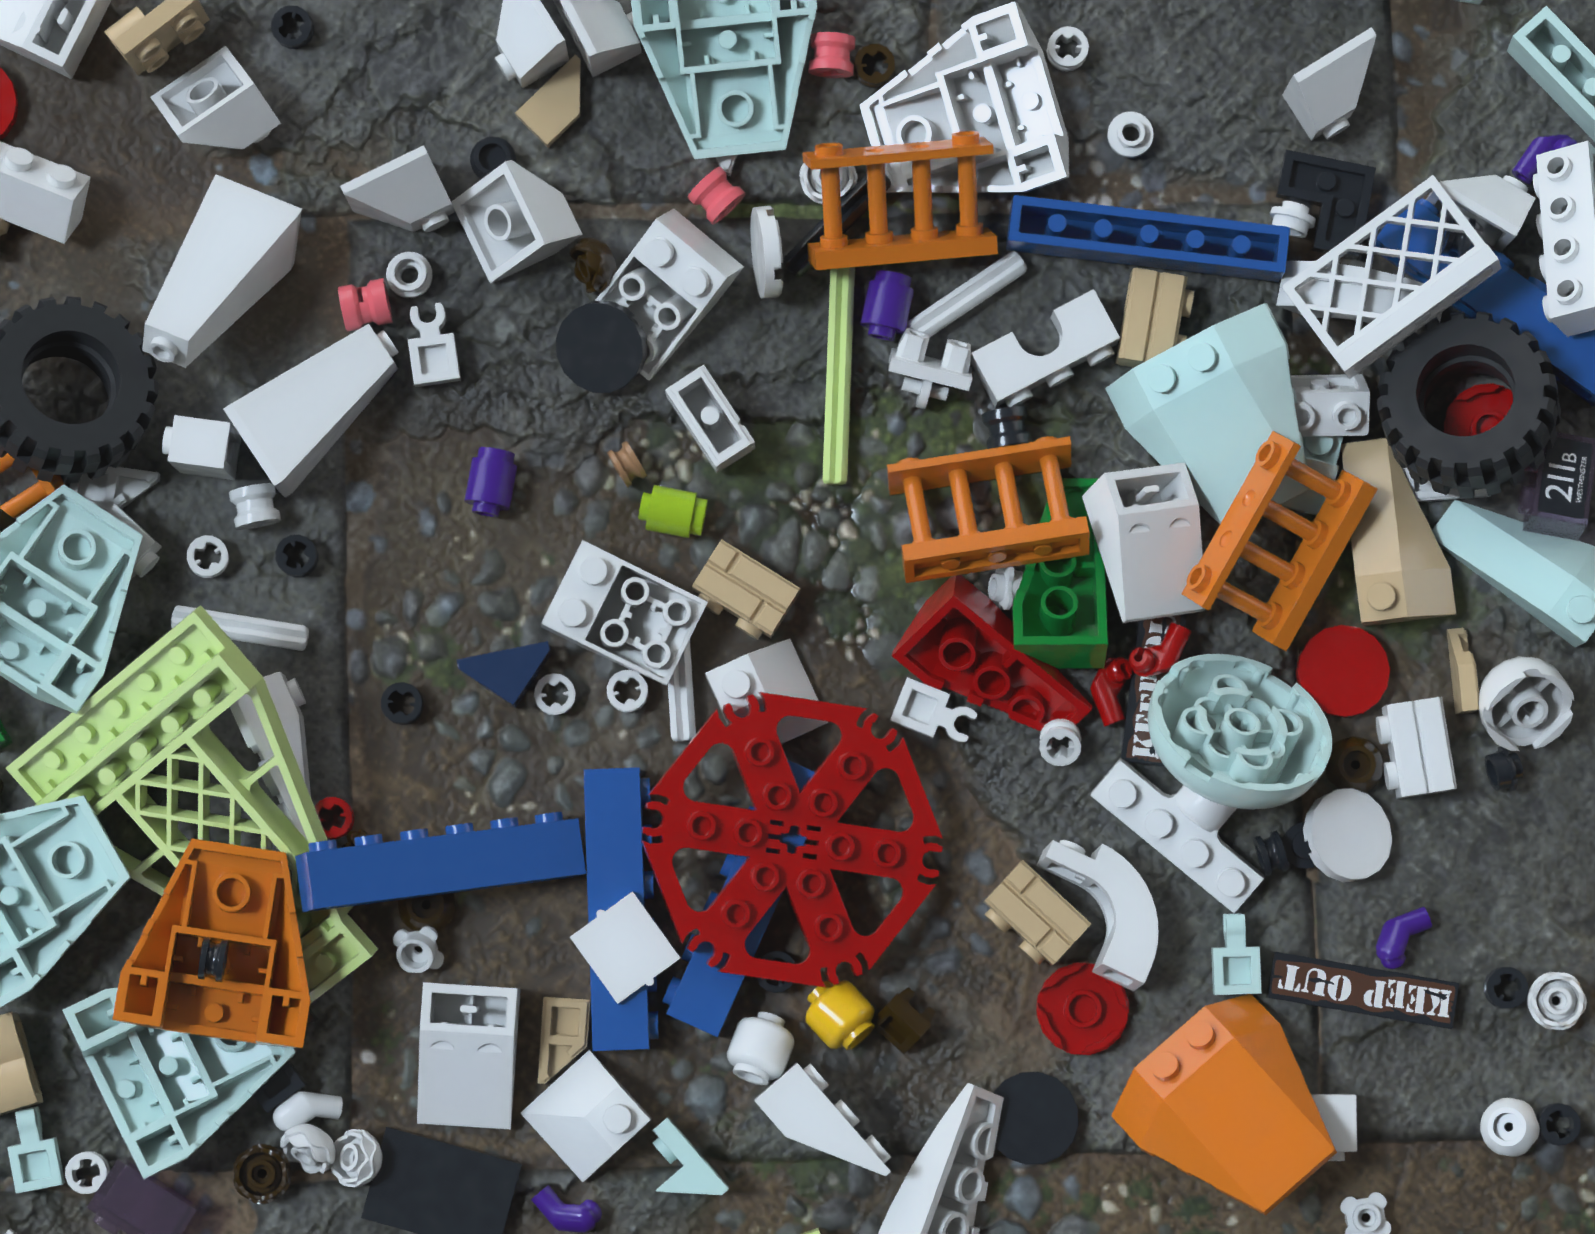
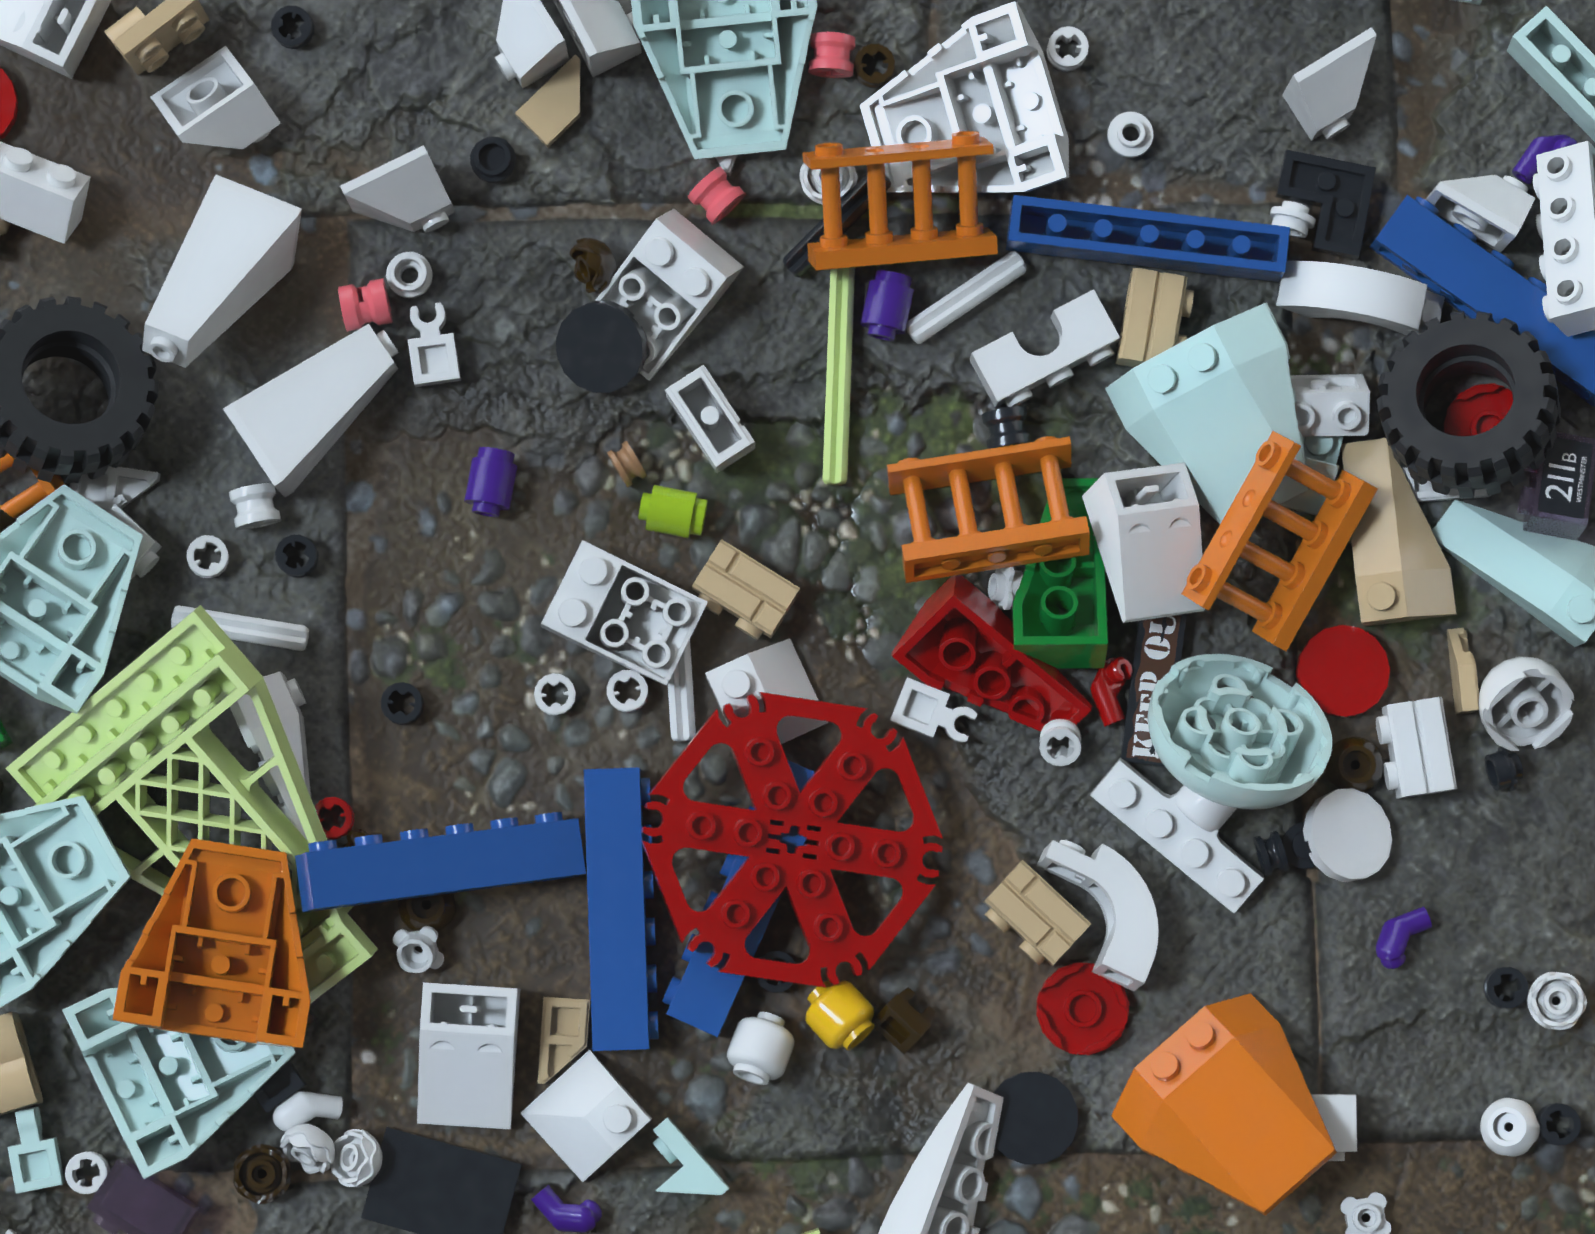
white brick [162,415,241,480] -> none
black bush [198,937,229,982] -> none
white slope [451,160,582,283] -> none
dark blue slope [457,641,552,708] -> none
white piece [570,891,681,1004] -> none
white tile [750,206,783,299] -> none
white slope [754,1062,891,1176] -> none
white hips [888,328,972,409] -> none
red arm [1129,622,1192,678] -> none
light aqua plate [1211,913,1262,995] -> none
tile [1266,951,1459,1029] -> none
white fence [1281,175,1501,380] -> none
black bush [1441,216,1476,258] -> none

